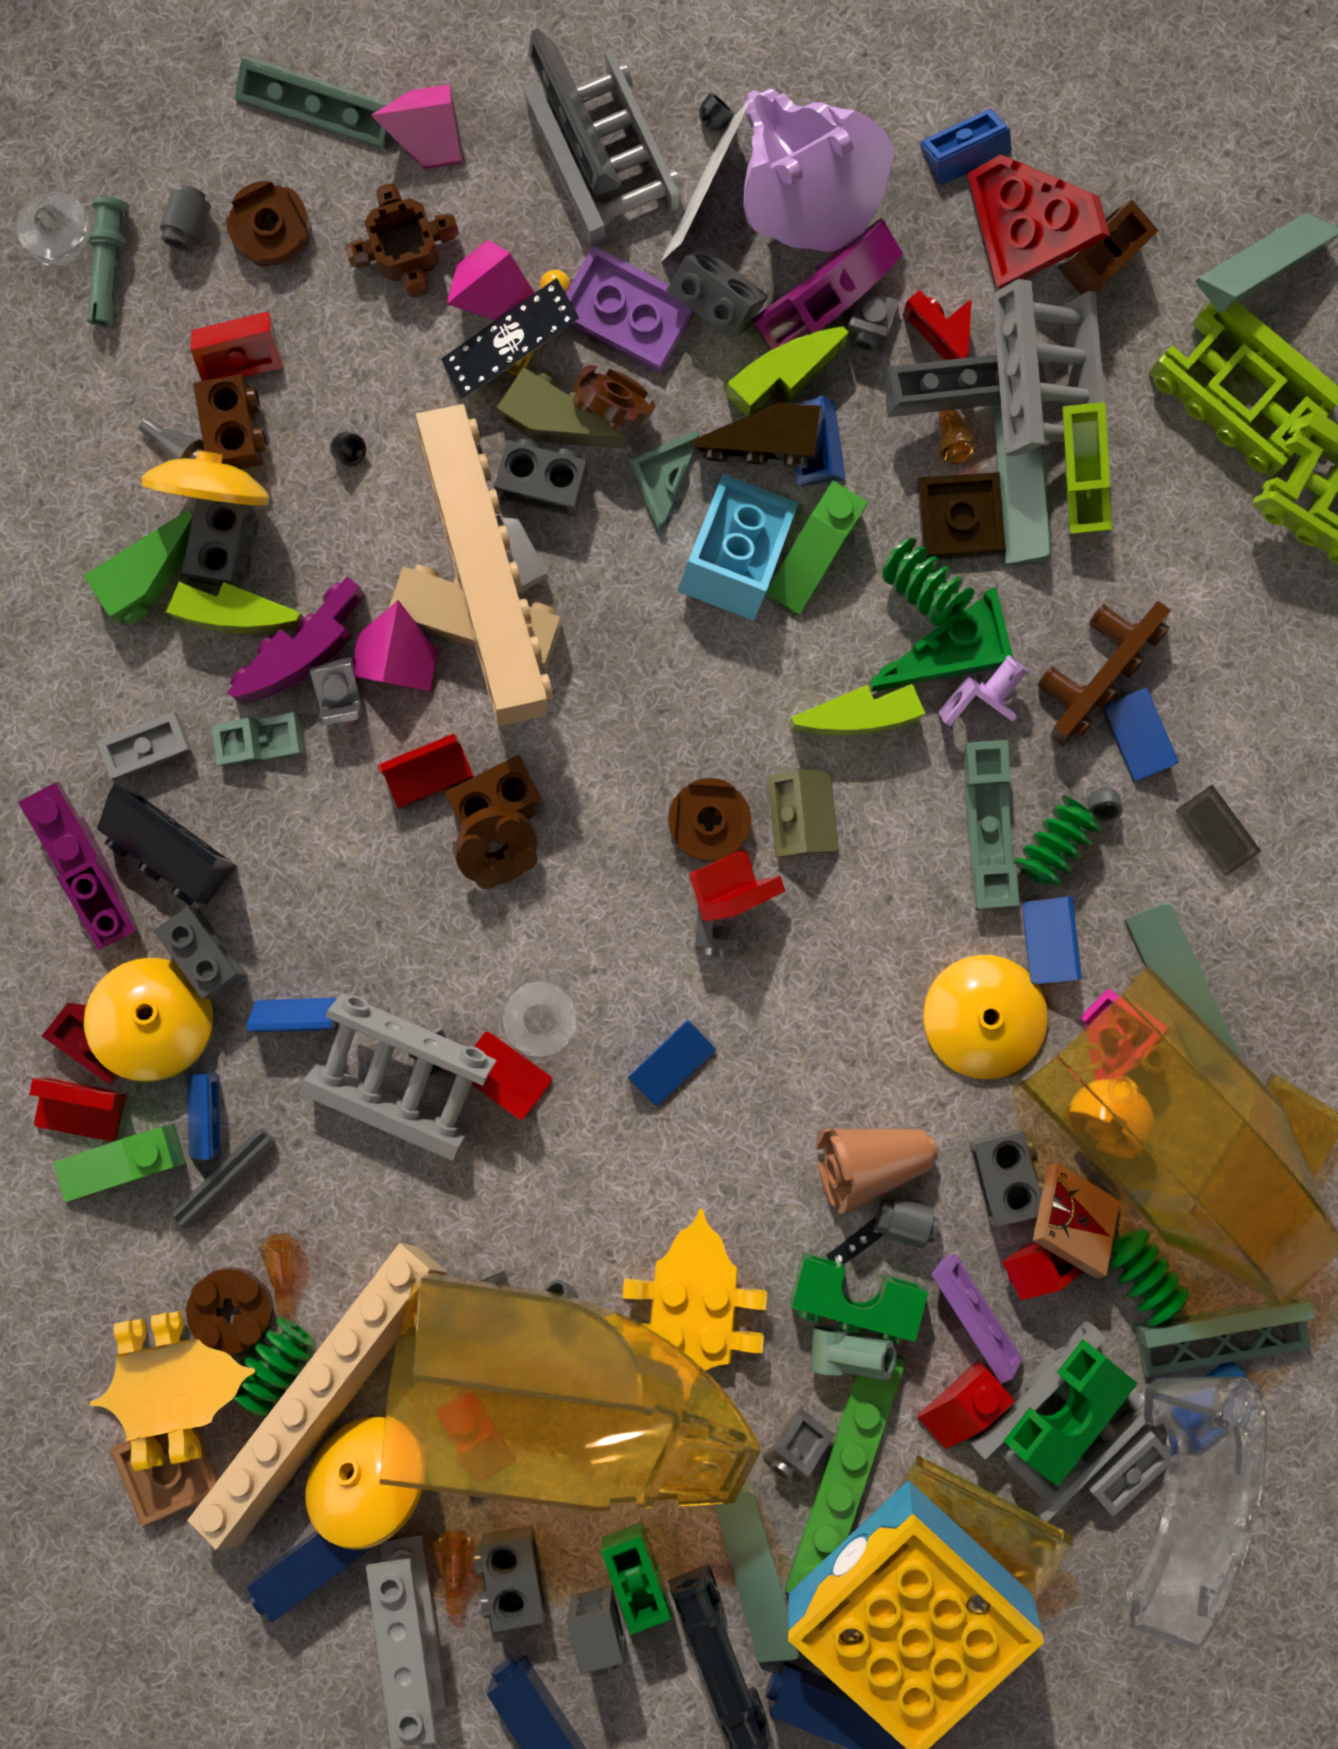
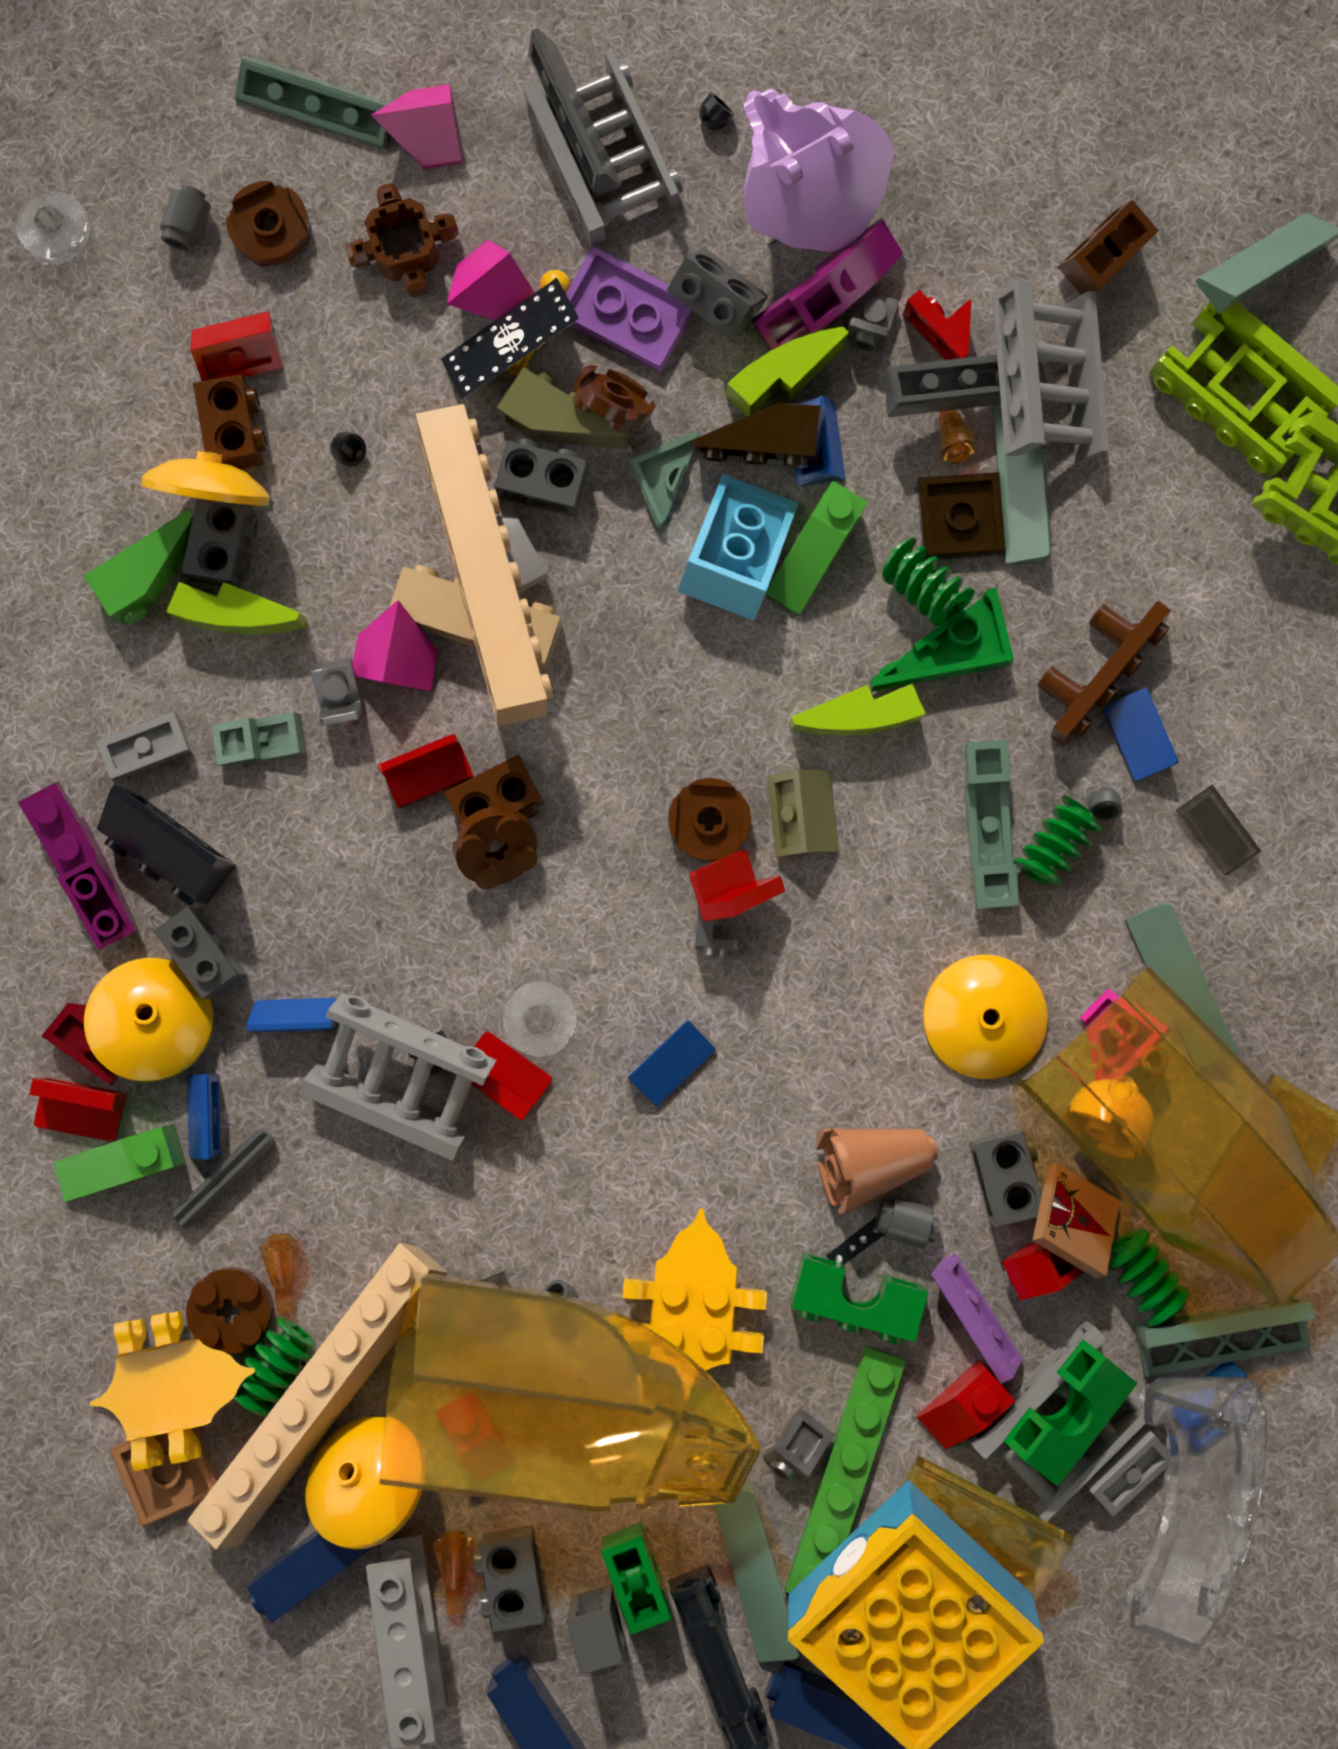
sand green pin [87,196,129,327] -> none
dark grey cone [139,417,204,460] -> none
magenta slope [227,576,366,704] -> none
white sticker [661,98,752,262] -> none
sand green piece [810,1326,897,1380] -> none
blue slope [920,108,1012,185] -> none
lavender bracket [938,655,1029,726] -> none
red plate [967,154,1110,289] -> none
blue slope [1022,896,1082,984] -> none
lime slope [1062,402,1112,534] -> none

